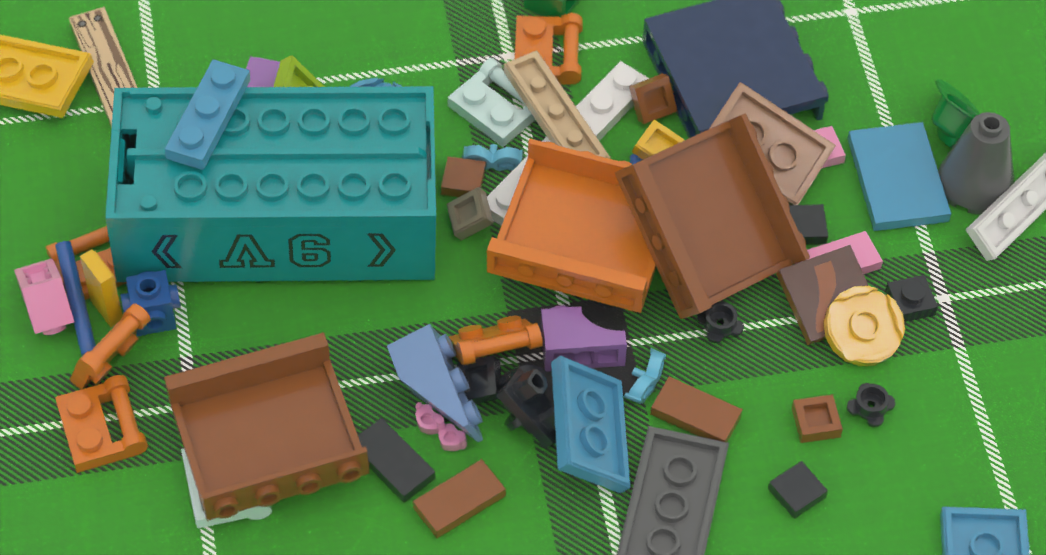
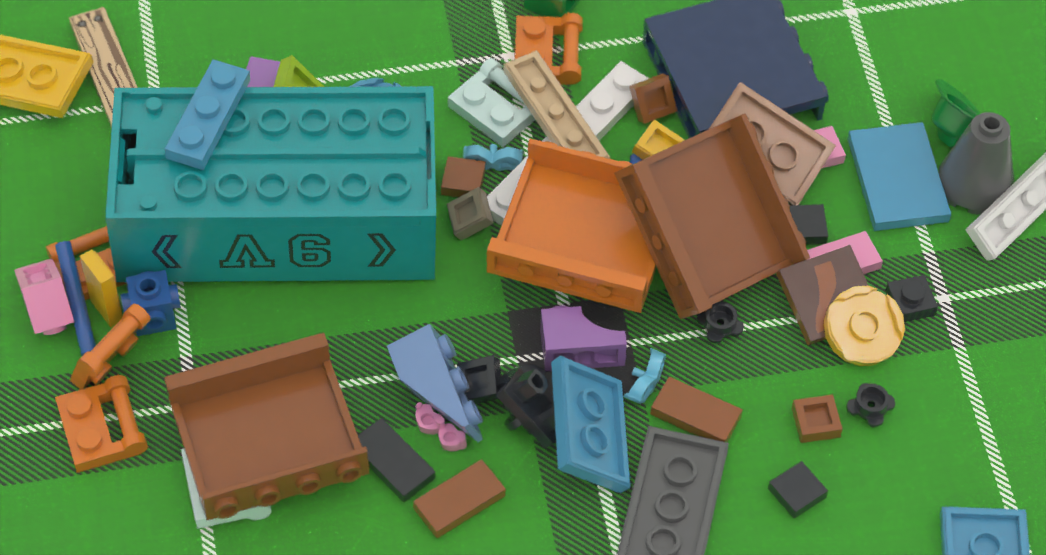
orange plate [449,316,543,365] -> none

